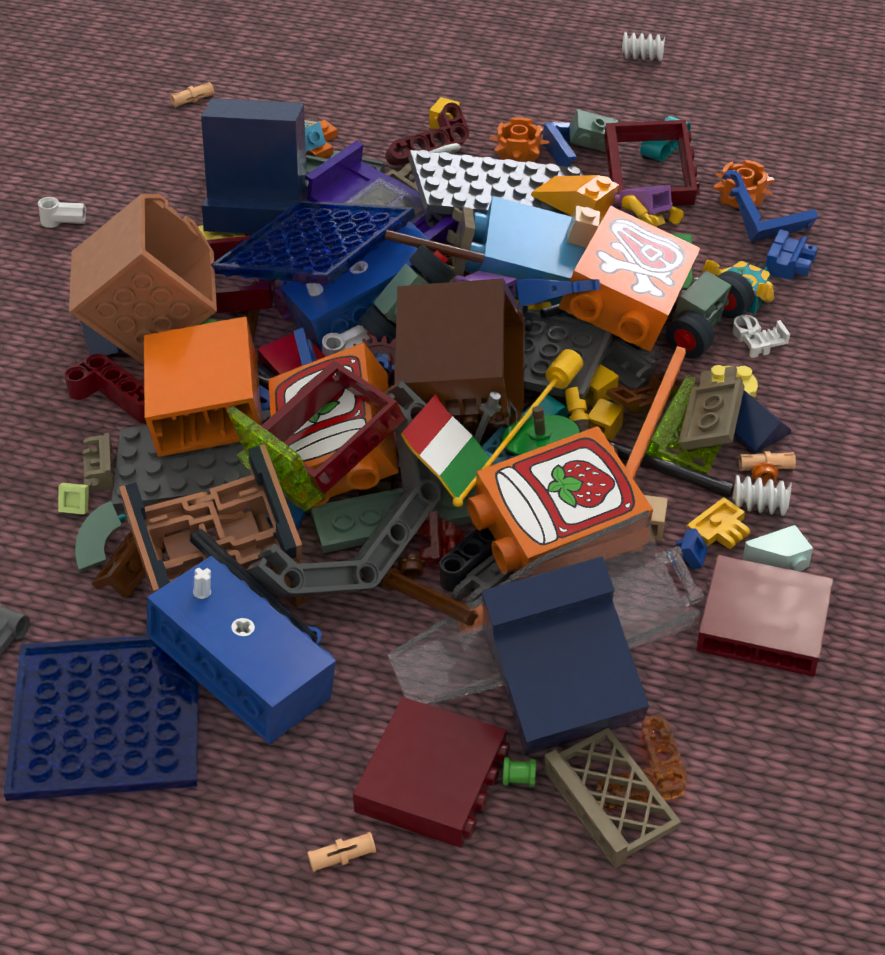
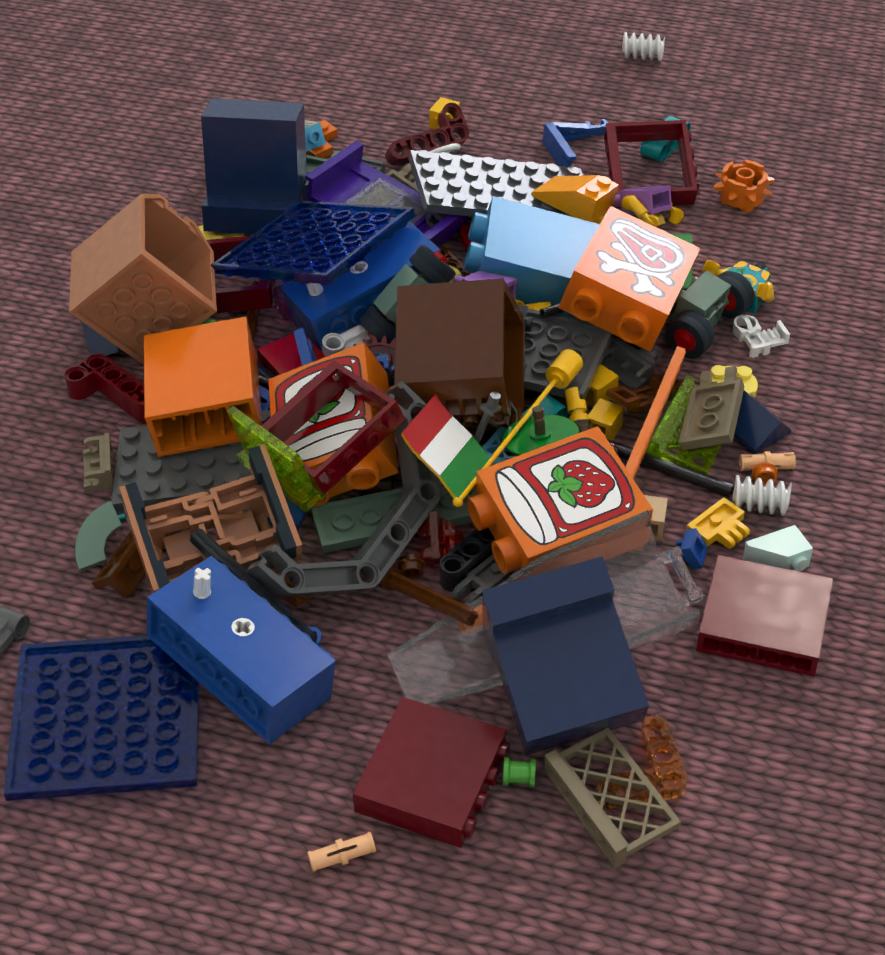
white piece [38,197,86,228] -> none
yellowish green tile [58,483,89,514] -> none
light nougat pin [170,82,214,108] -> none
reddish brown bar [384,230,485,264] -> none
dark tan tile [446,206,475,276] -> none
orange brick [489,117,549,162] -> none
blue hinge [517,277,600,306] -> none
tan brick [567,206,600,248] -> none
sand green brick [569,109,618,152] -> none
blue hinge [722,170,818,242] -> none
blue hips [766,230,818,280] -> none

